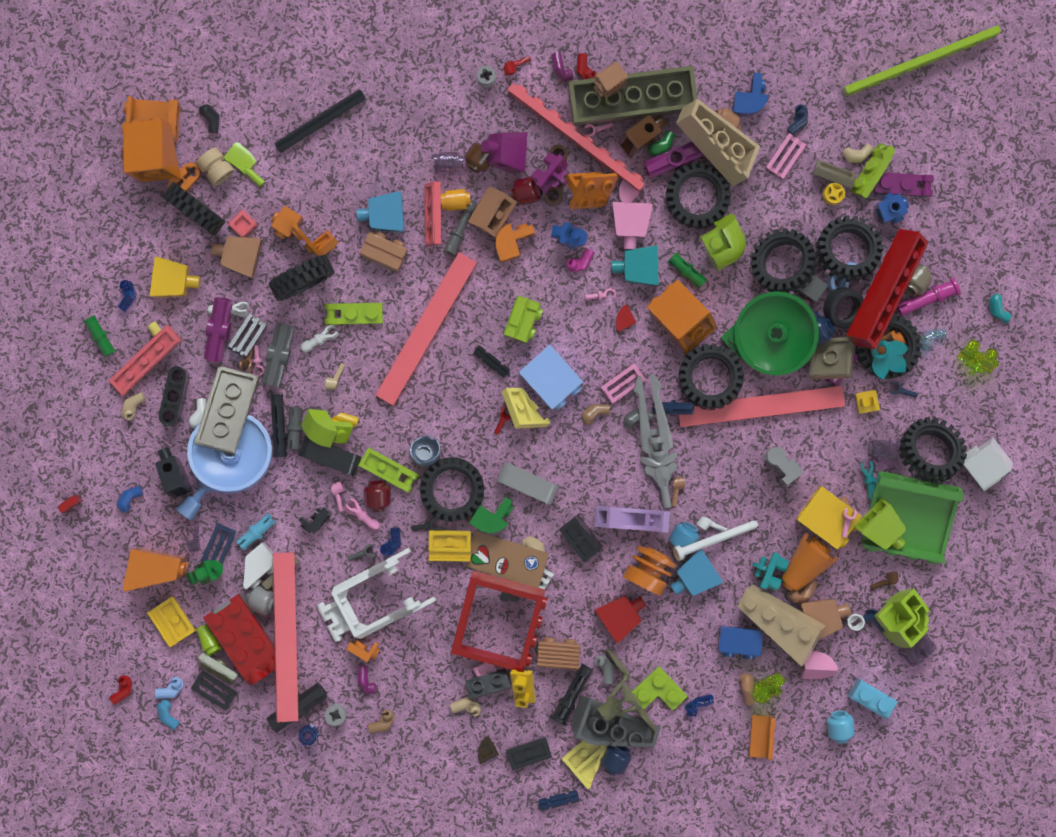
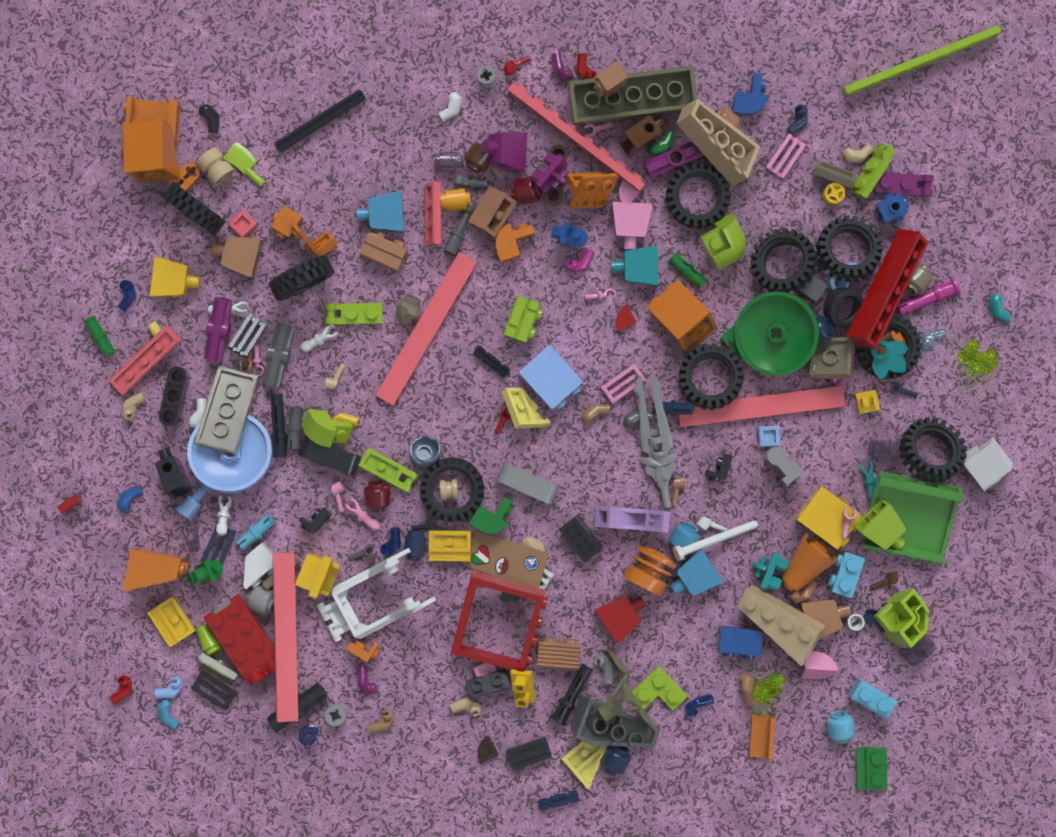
none -> white piece [216,496,232,536]
none -> yellow plate [295,552,341,598]
none -> dark tan rock [396,294,421,325]
none -> dark blue brick [404,530,426,561]
none -> white arm [438,92,462,122]
none -> tan wheel [440,479,458,501]
none -> dark grey piece [453,175,494,190]
none -> black bracket [705,453,733,483]
none -> light blue tile [758,426,780,447]
none -> medium azure brick [828,551,865,598]
none -> green plate [856,747,888,790]

